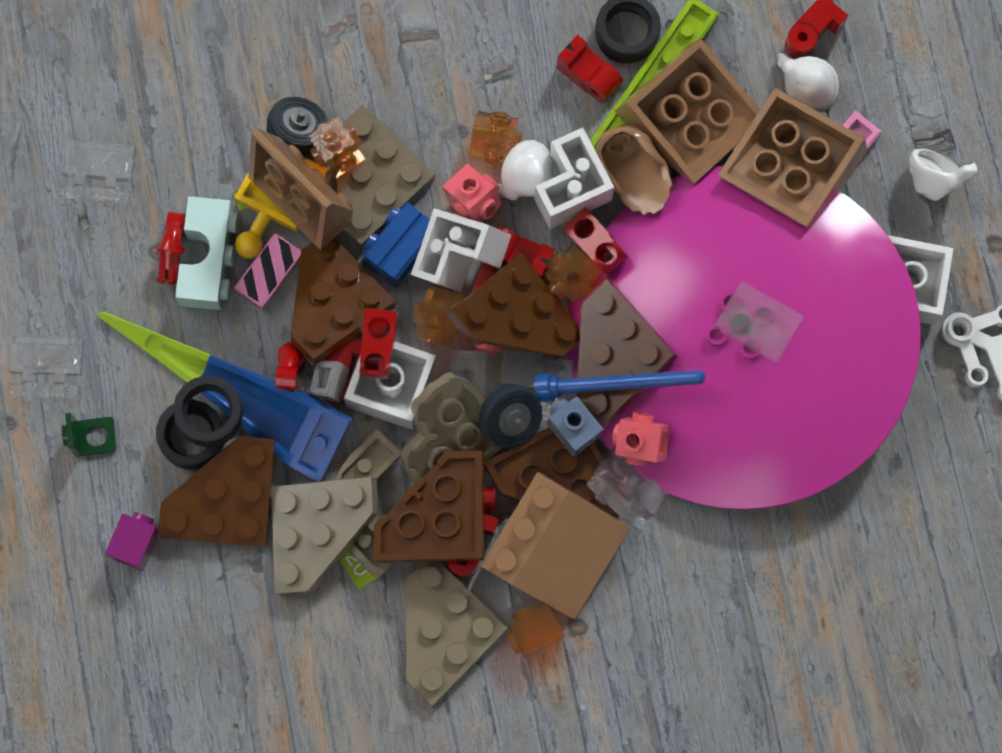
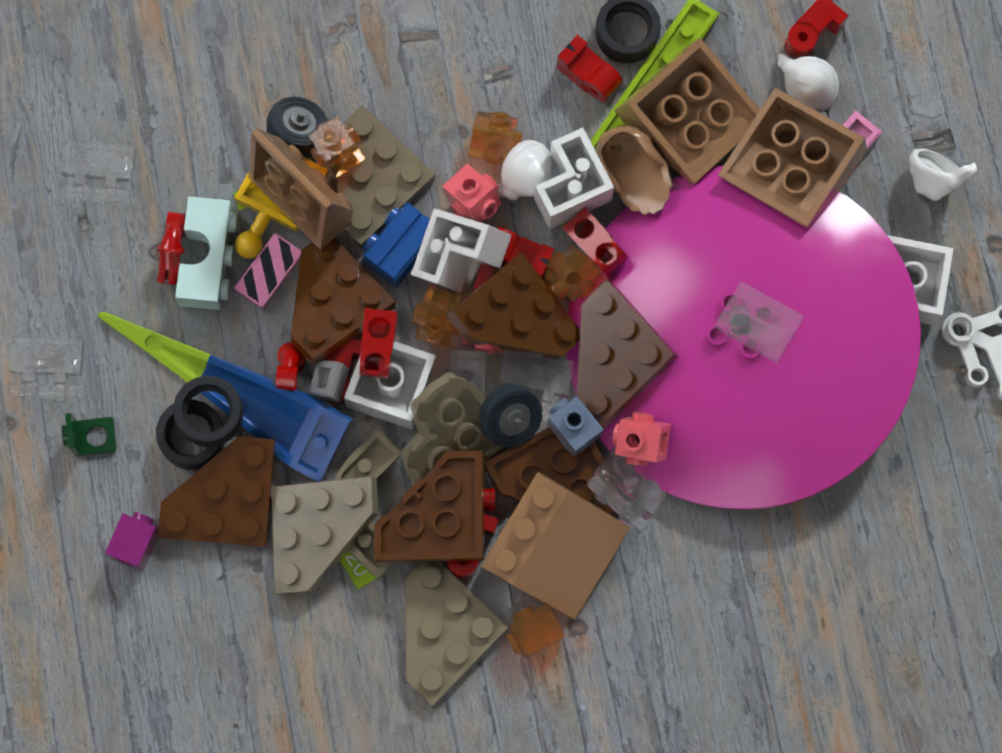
blue piece [534,370,706,403] -> none

